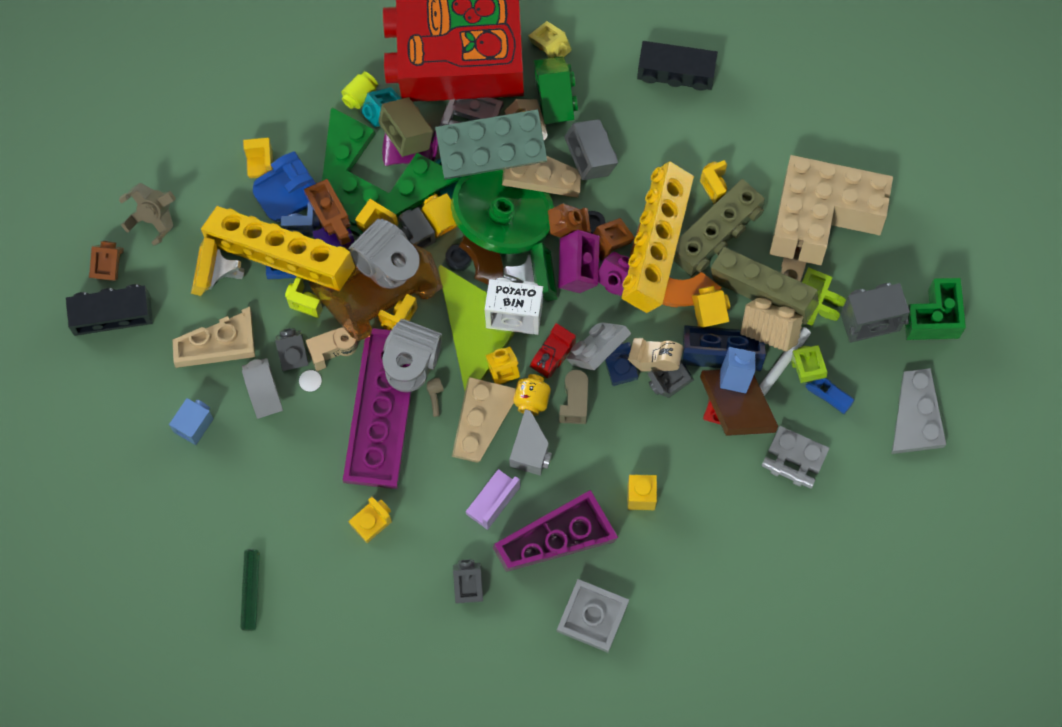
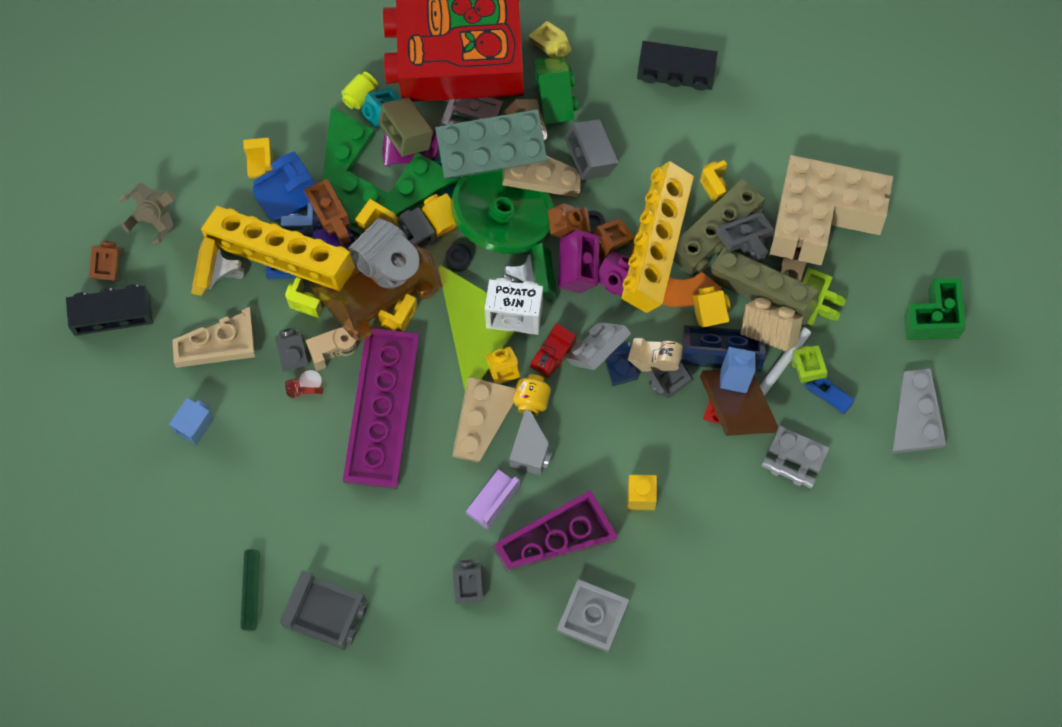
light grey brick [242,358,283,419] -> none
yellow bracket [348,497,392,543] -> none
light grey piece [383,319,443,392] -> none
dark tan hand [427,378,444,417] -> none
reddish brown tile [459,234,503,285] -> none
dark tan leg [559,370,588,424] -> none
dark grey brick [841,283,910,343] -> none
none -> dark grey panel [280,570,368,650]
none -> clear red hand [285,379,323,398]
none -> dark grey hinge [715,212,775,262]

